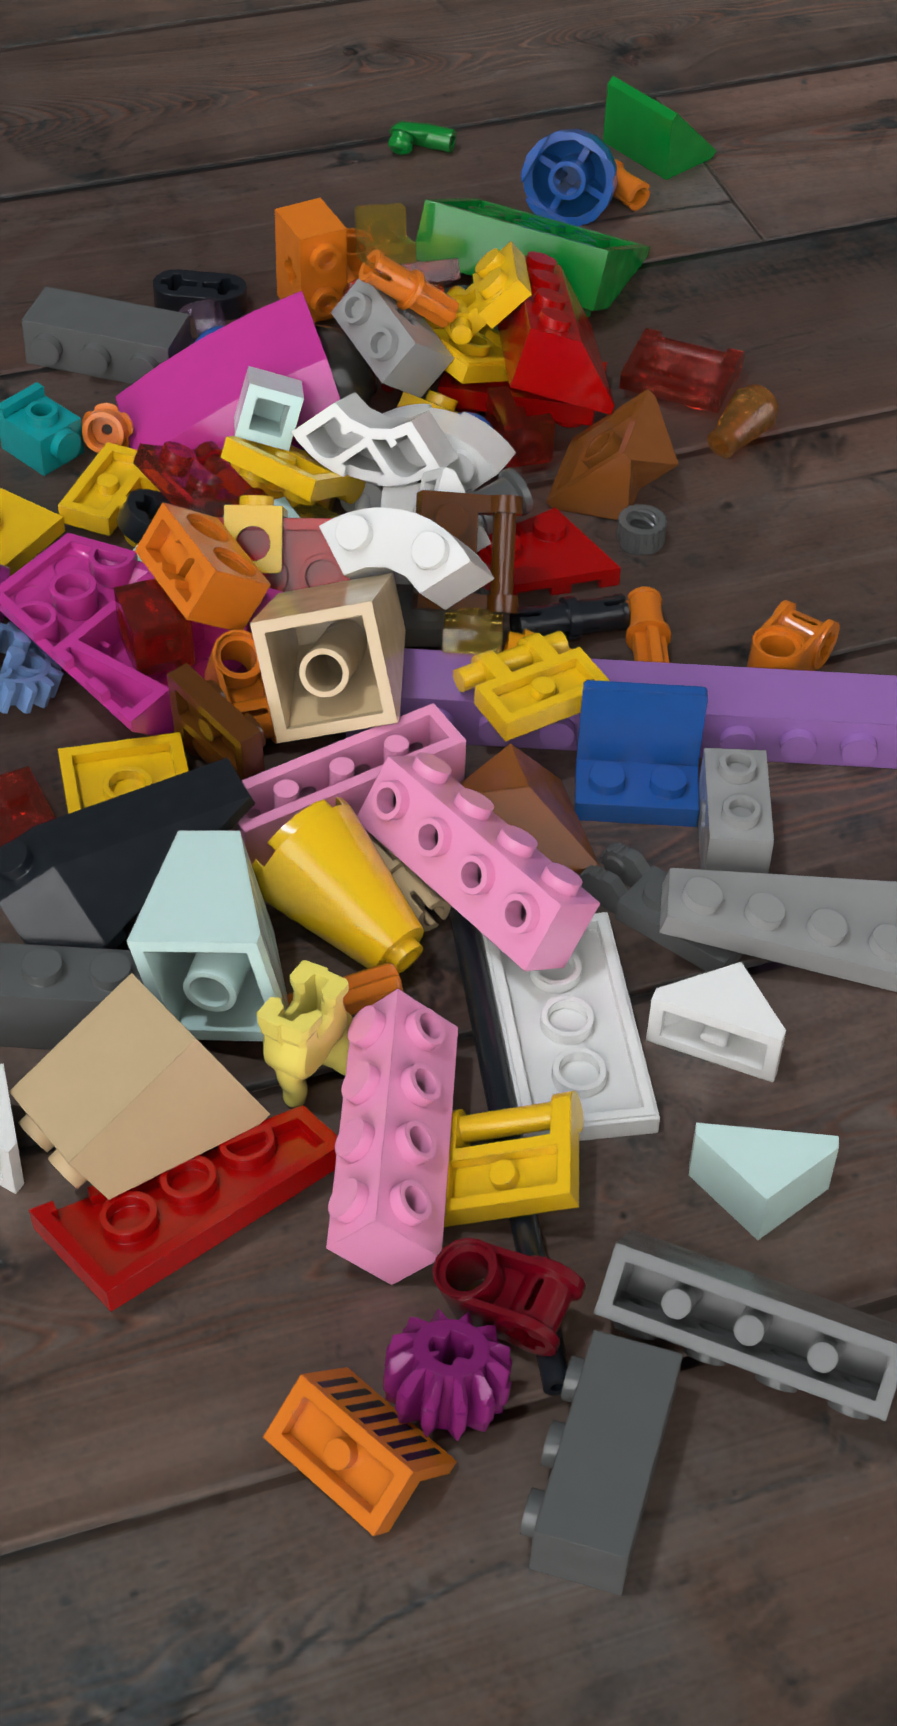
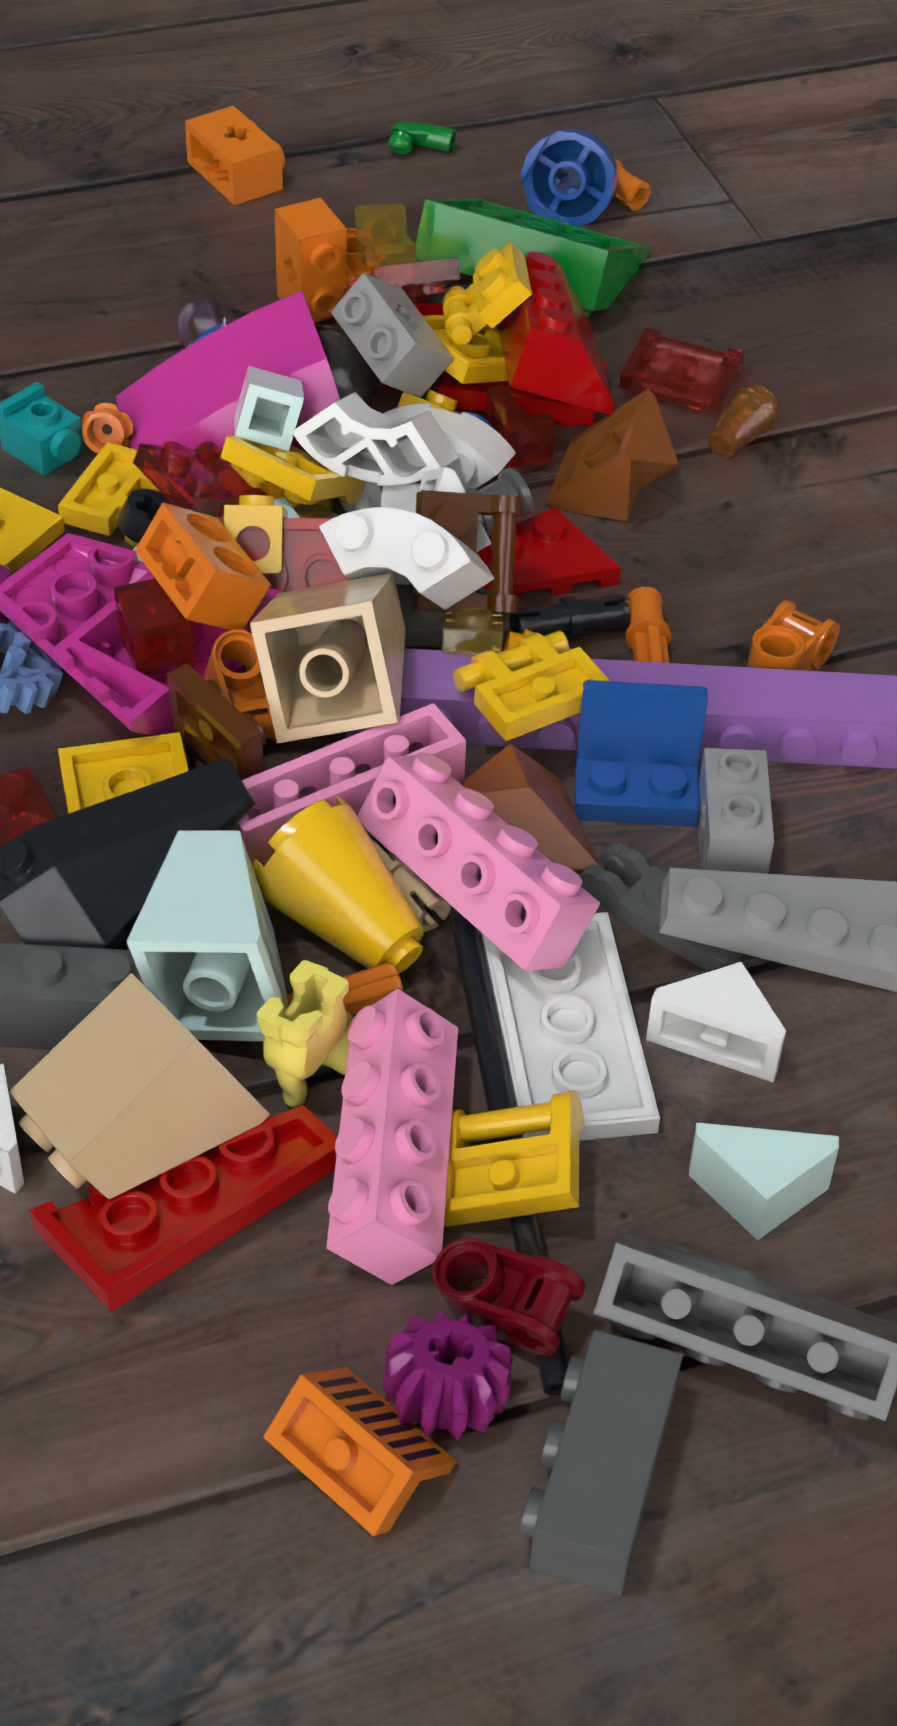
dark grey brick [22,286,192,384] -> none
black beam [153,269,247,320] -> none
orange axle [359,249,459,328] -> none
green slope [603,76,717,180] -> none
dark grey axle [616,504,667,555] -> none
none -> orange brick [185,105,285,206]

